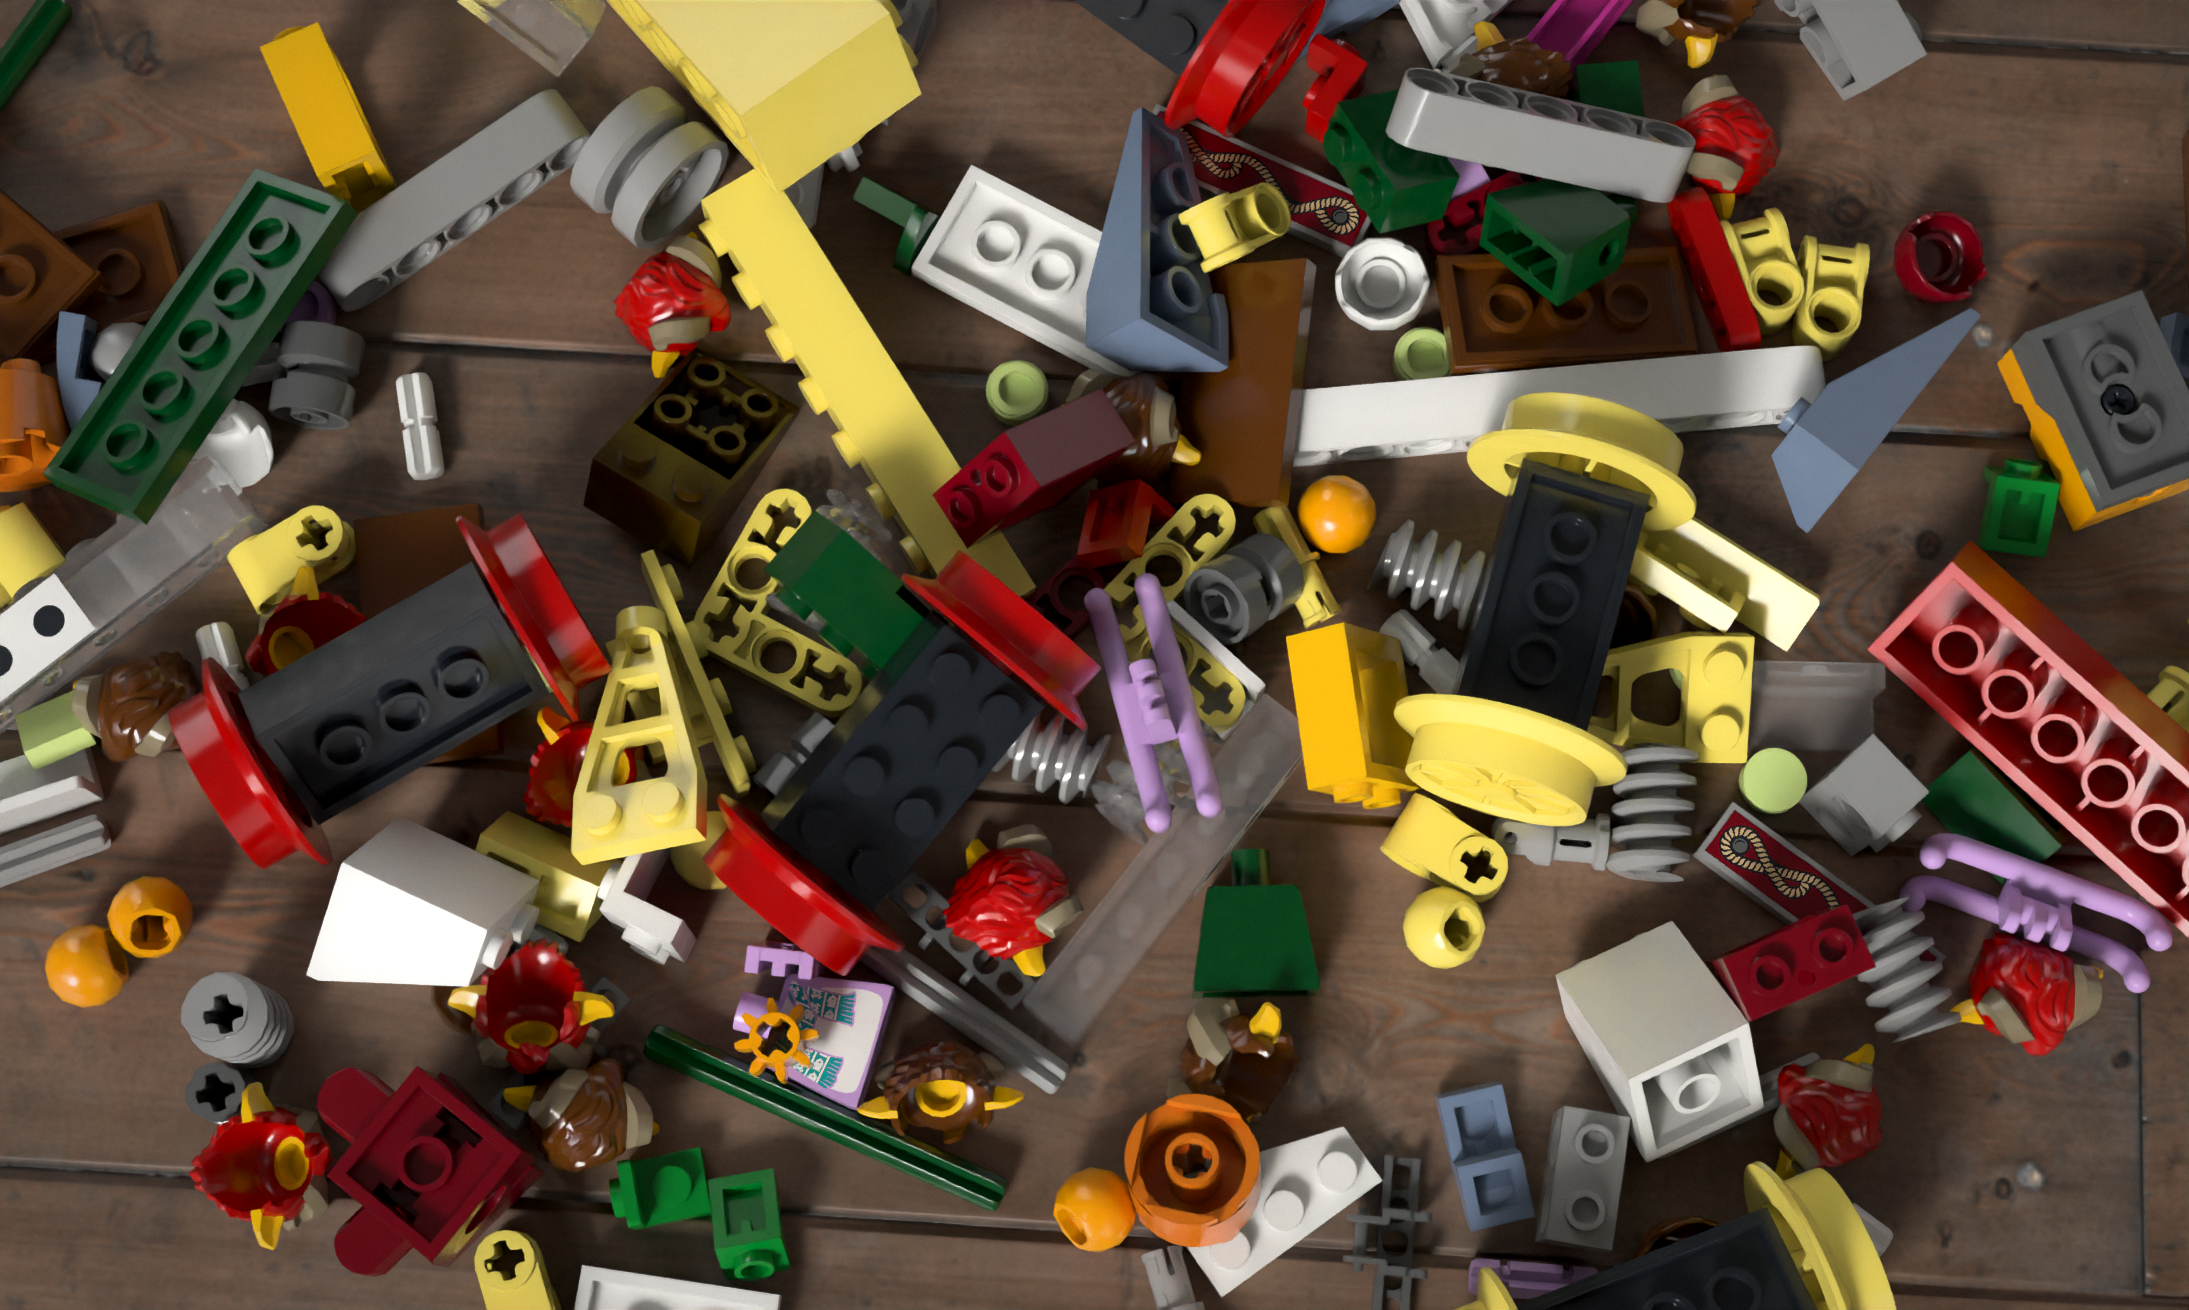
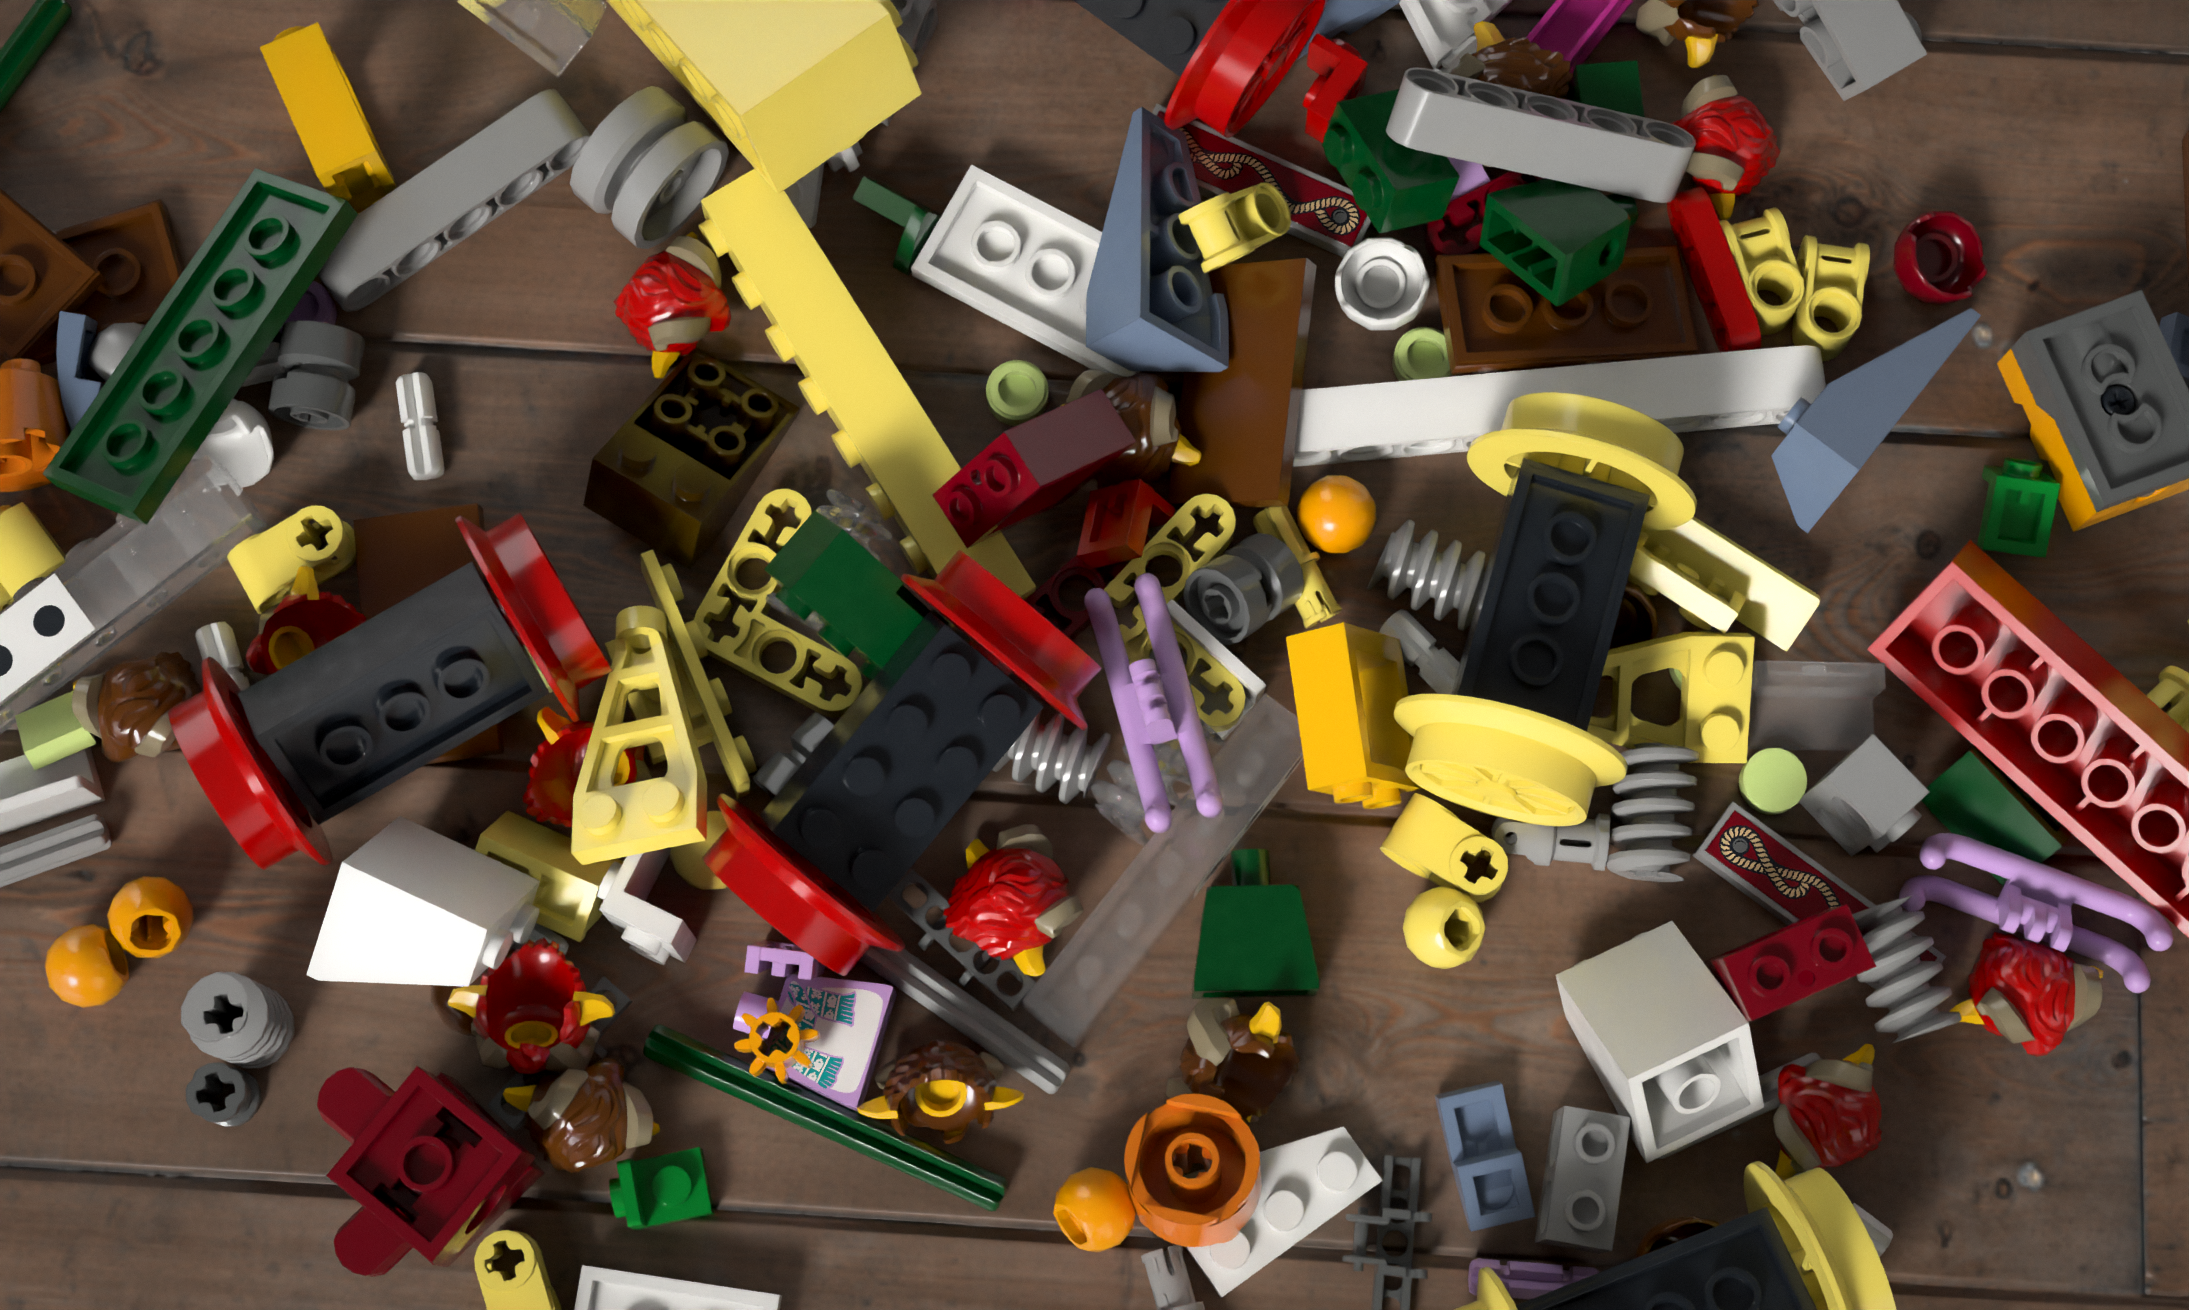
red hair [189,1081,333,1250] -> none
green bracket [708,1168,790,1281] -> none

